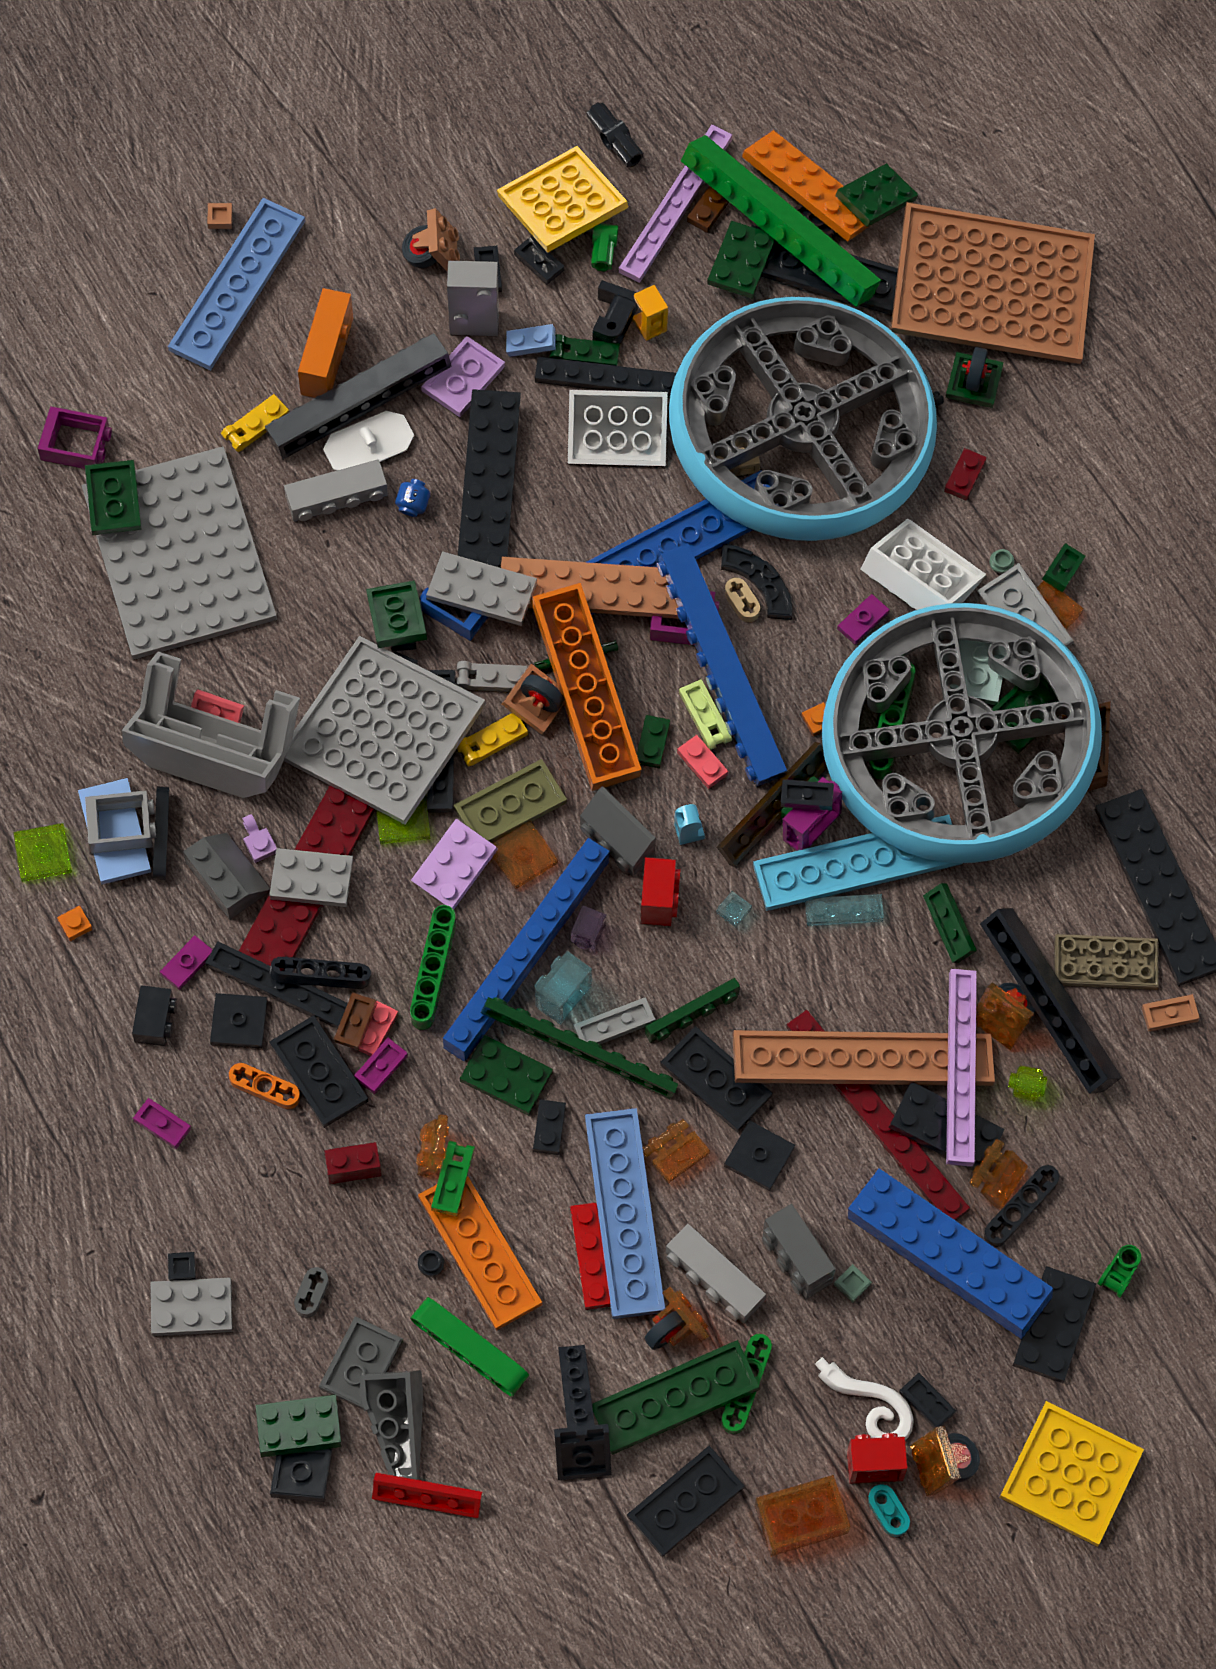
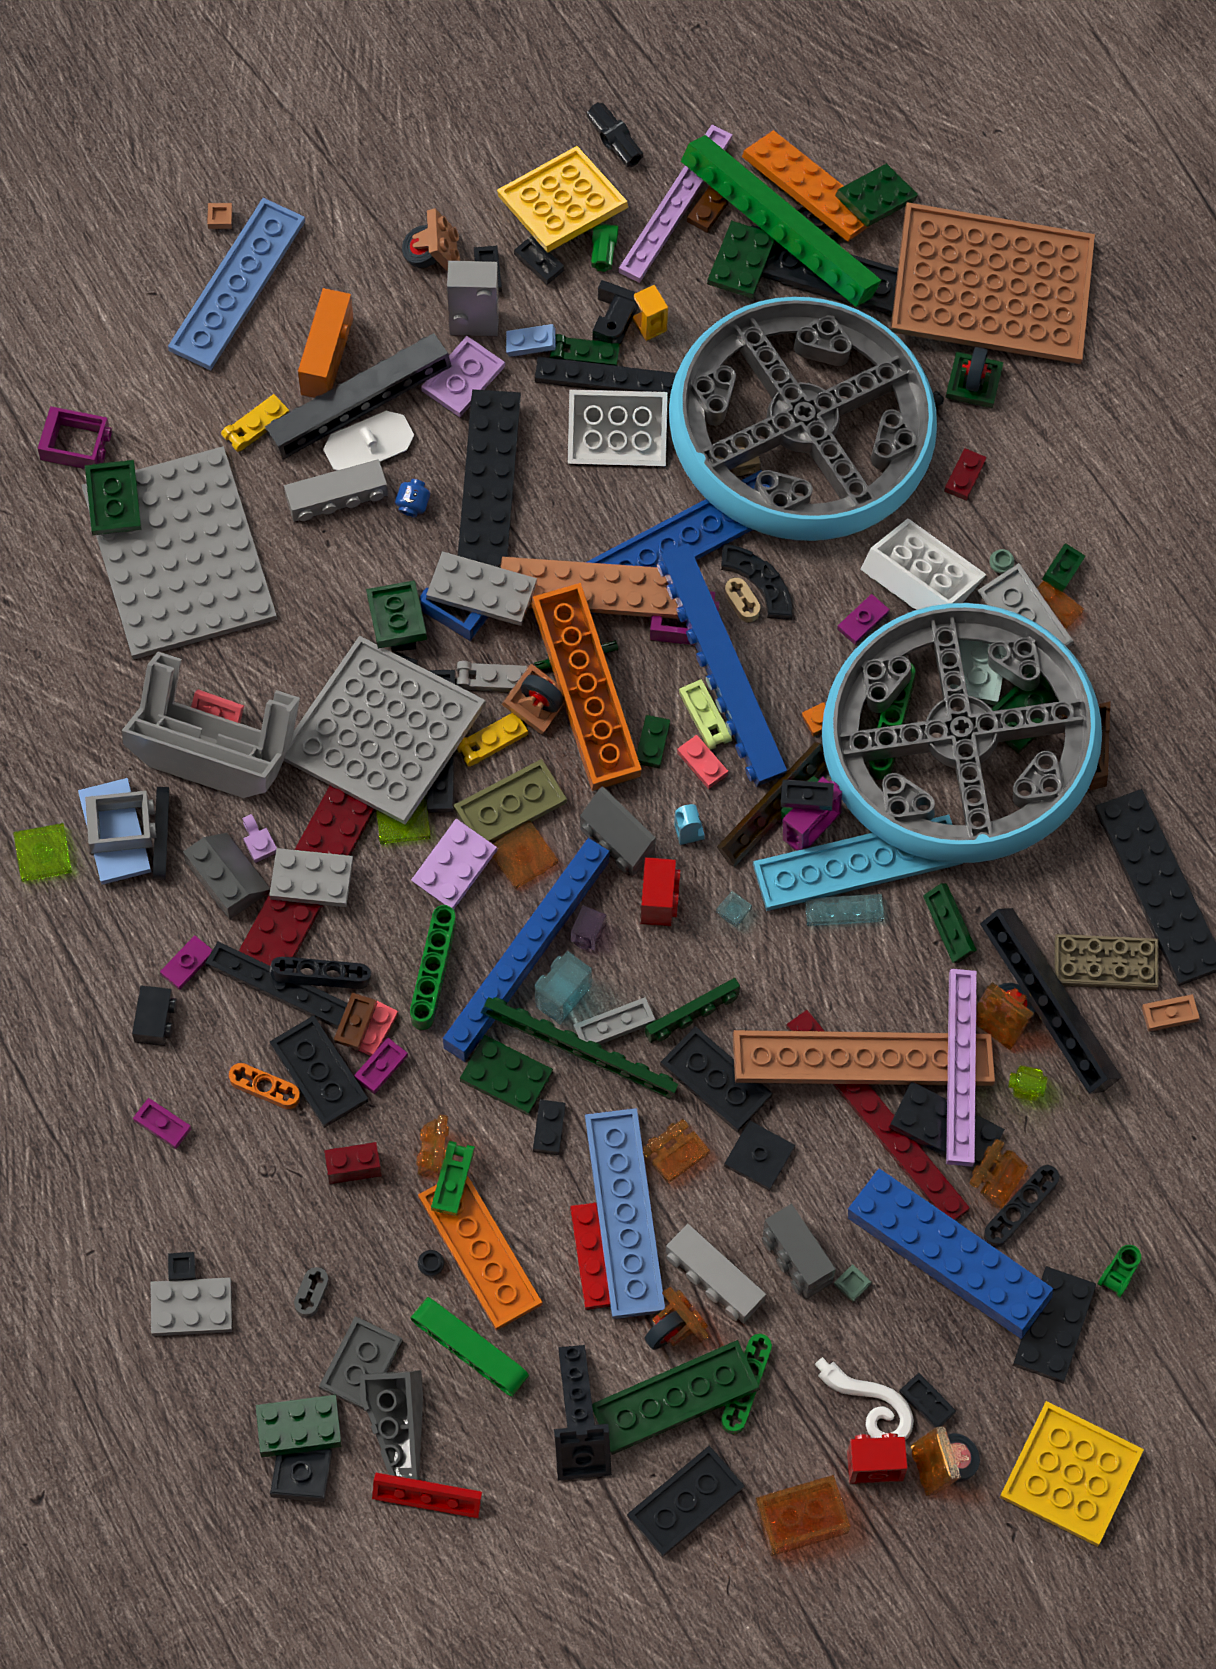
orange plate [57,905,93,941] -> none
black plate [210,993,268,1049] -> none
teal plate [868,1484,910,1537] -> none

